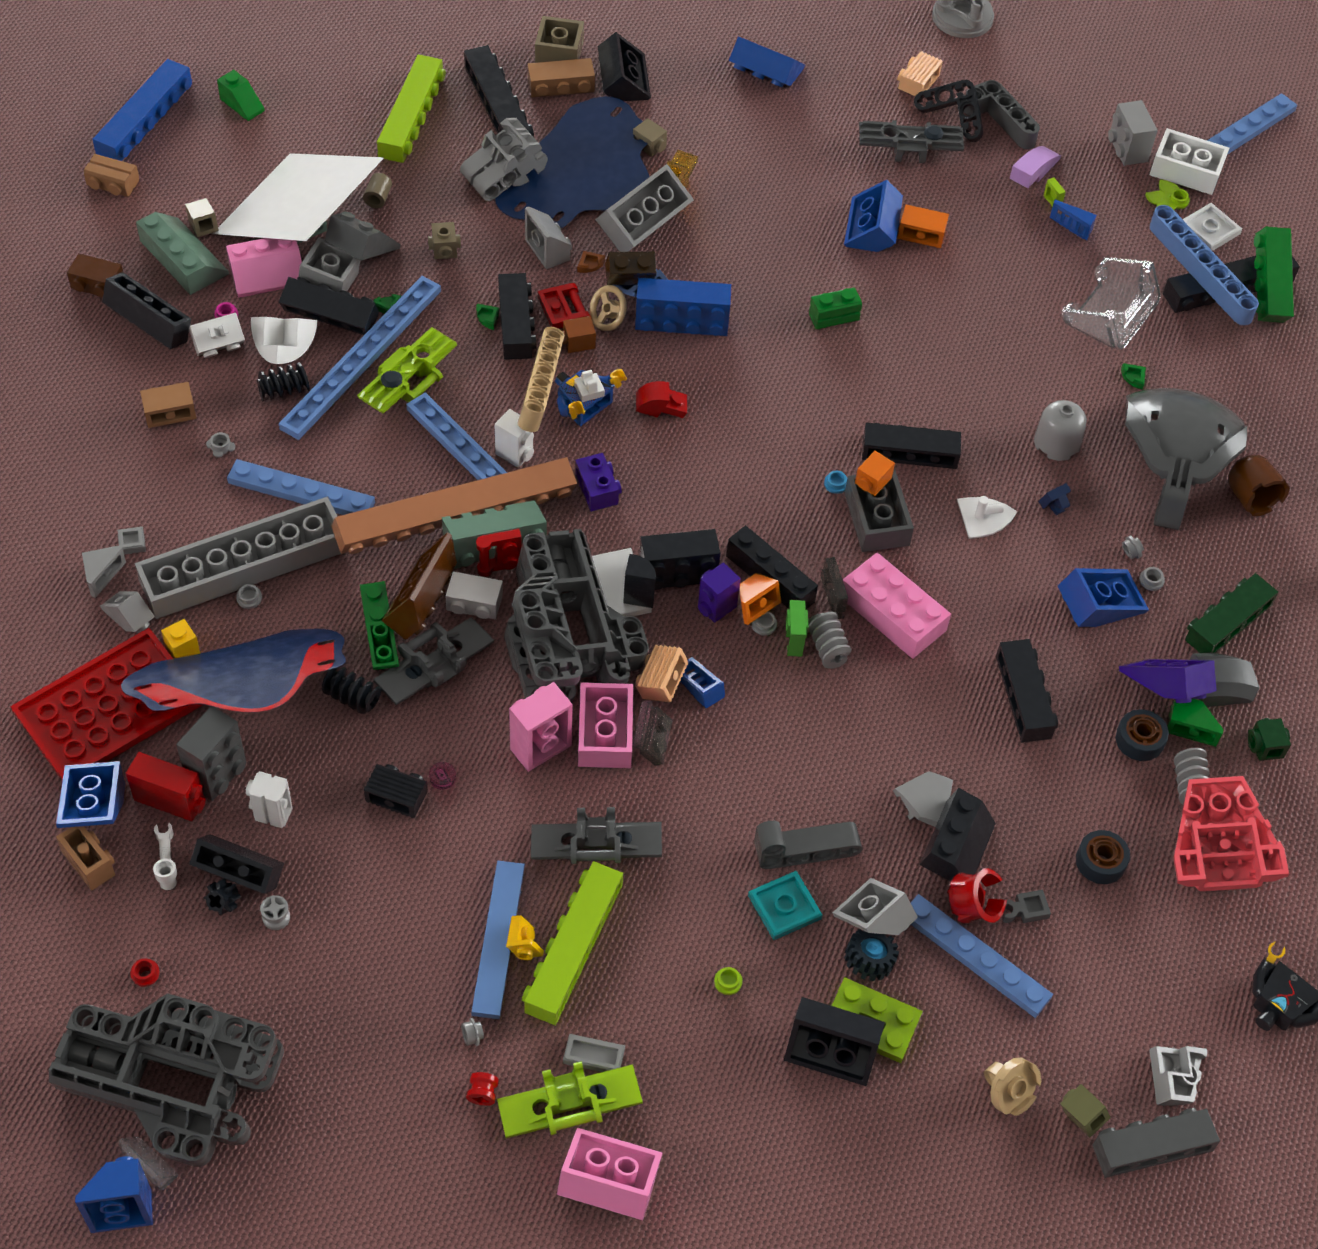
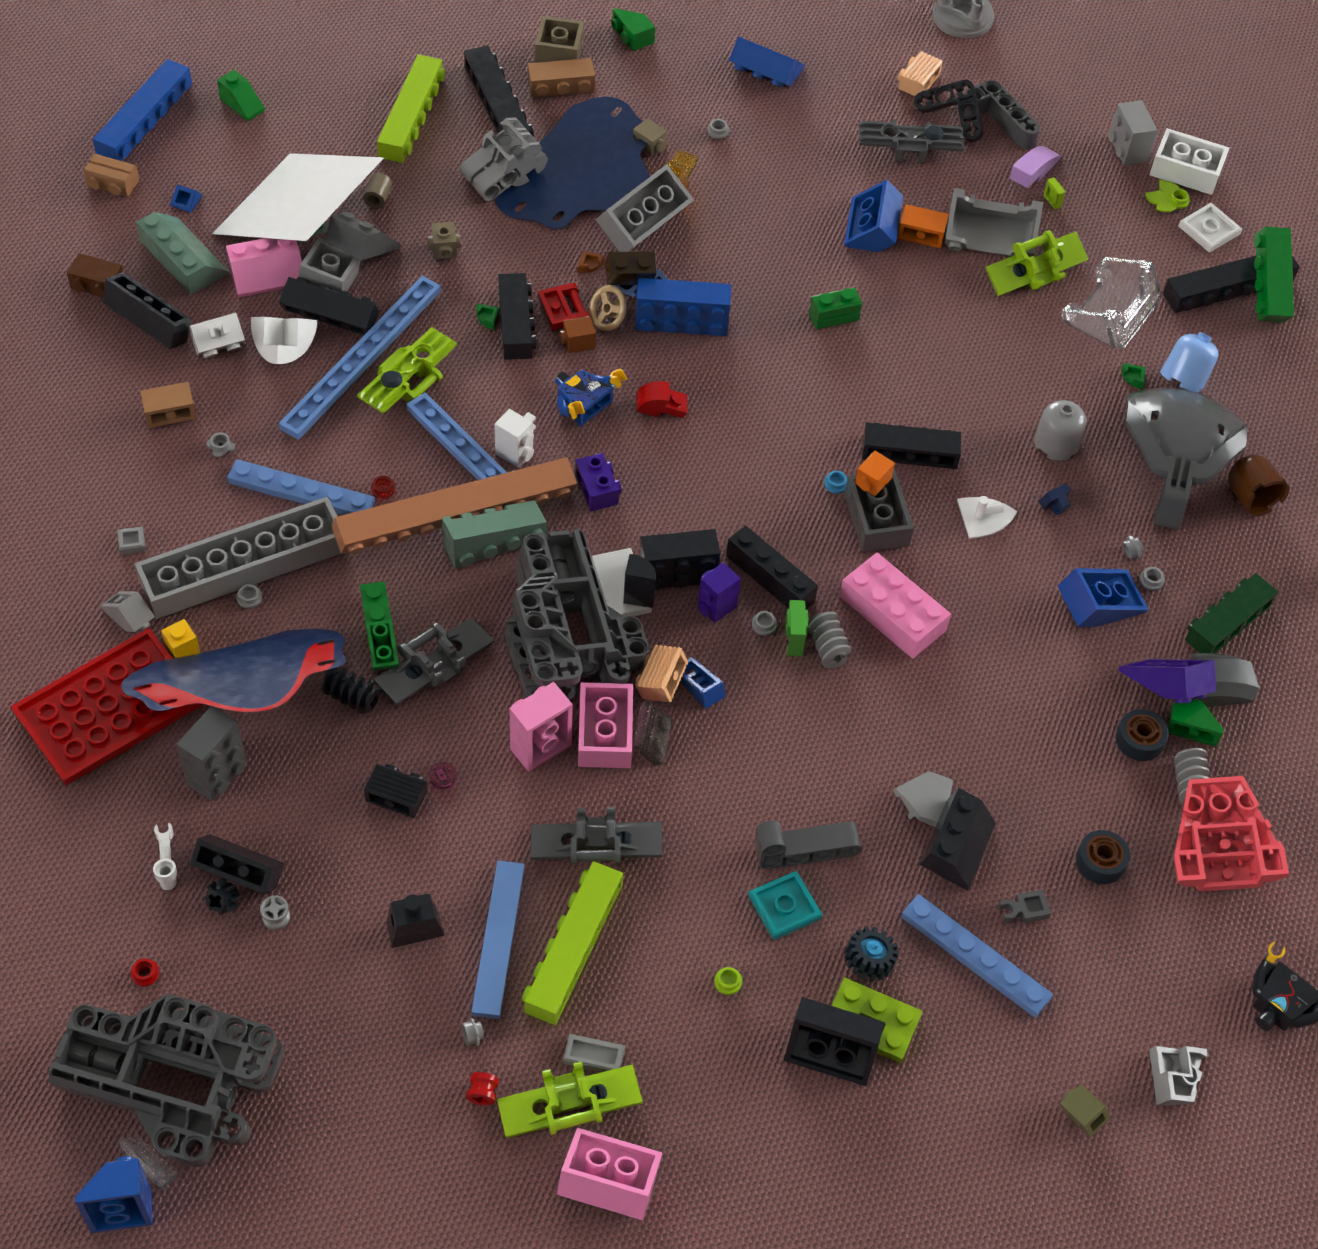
blue slope [56,761,126,828] -> none
medium nougat brick [56,826,115,891] -> none
light grey slope [82,546,126,598] -> none
red brick [125,752,206,822] -> none
dark tan brick [185,198,219,237] -> none
dark pink plate [214,302,238,318] -> none
white brick [246,771,293,828] -> none
black piece [257,362,310,402] -> none
green tile [373,294,402,314] -> none
reddish brown slope [382,532,457,640] -> none
white brick [446,571,503,619] -> none
red plate [476,529,522,577] -> none
yellow bracket [506,915,544,960] -> none
tan beam [518,327,564,432] -> none
light grey slope [525,207,572,270] -> none
white tile [574,370,605,402] -> none
black slope [598,32,651,101] -> none
orange slope [739,573,781,625] -> none
clear smoke plate [820,557,848,619] -> none
light grey slope [832,878,918,935] -> none
red helmet [947,868,1007,924] -> none
tan tile [984,1057,1041,1116] -> none
black brick [996,639,1058,743] -> none
blue slope [1050,199,1097,240] -> none
dark grey brick [1092,1108,1220,1178] -> none
medium blue beam [1150,205,1259,325] -> none
medium blue plate [1207,93,1297,155] -> none
dark green brick [1248,718,1291,761] -> none
none -> blue slope [170,184,202,213]
none -> clear red plate [371,475,396,499]
none -> black torso [386,894,444,948]
none -> green slope [611,8,655,51]
none -> light grey plate [707,119,729,139]
none -> light grey windscreen [944,188,1043,257]
none -> lime piece [985,230,1088,296]
none -> light blue cylinder [1160,332,1219,393]

